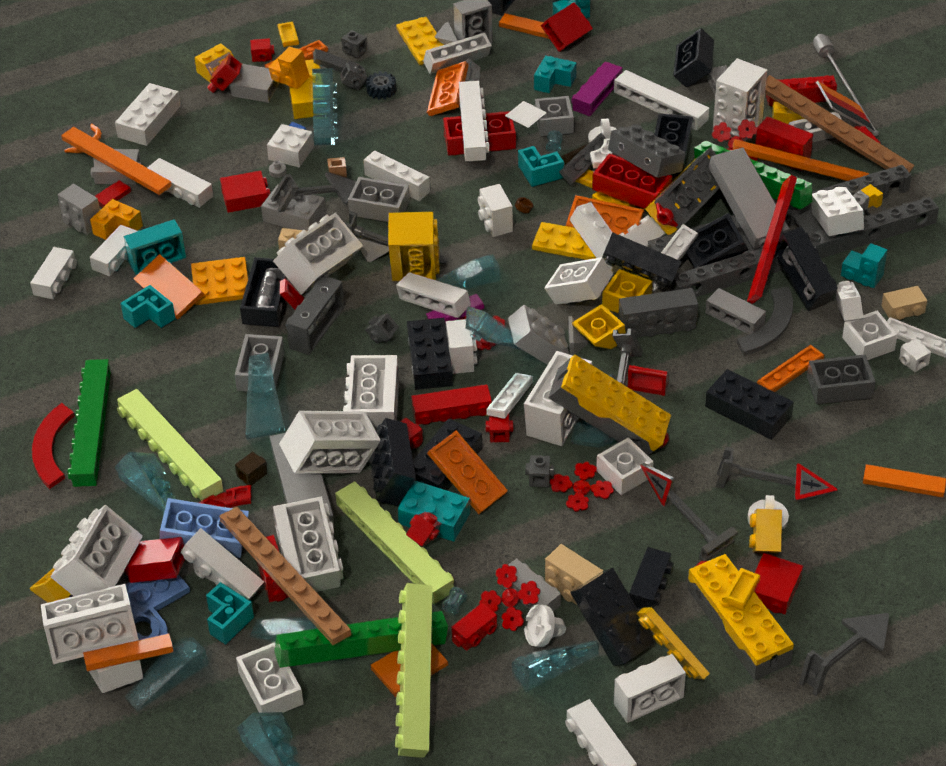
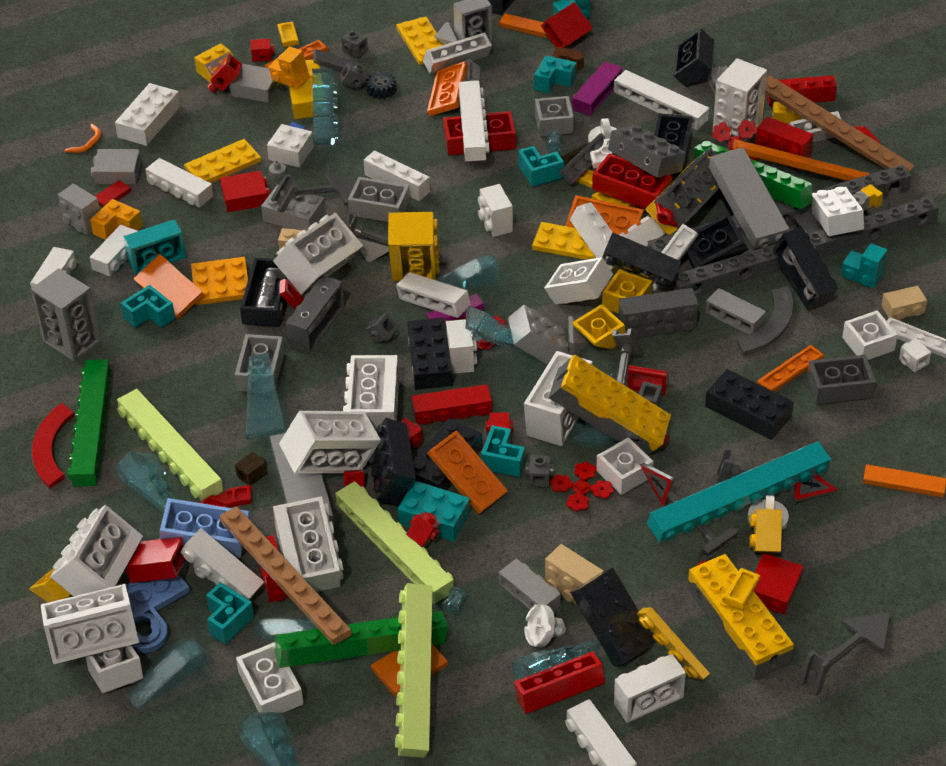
orange tile [61,127,172,195] -> none
orange tile [83,634,173,671] -> none
medium nougat brick [327,157,347,178] -> none
red brick [451,603,497,651] -> none
red plant [479,564,541,631] -> none
white tile [486,373,533,419] -> none
white sticker [505,101,547,128] -> none
reddish brown tile [515,197,533,213] -> none
black brick [629,547,674,609] -> none
red tile [747,175,797,304] -> none
flag [813,34,879,136] -> none
white brick [835,281,864,321] -> none
none -> light grey brick [31,268,101,361]
none -> yellow plate [184,139,261,183]
none -> red tile [344,470,365,488]
none -> teal brick [481,425,525,477]
none -> red brick [514,651,605,714]
none -> reddish brown leg [552,47,584,70]
none -> dark grey brick [639,381,663,406]
none -> teal brick [647,441,831,543]

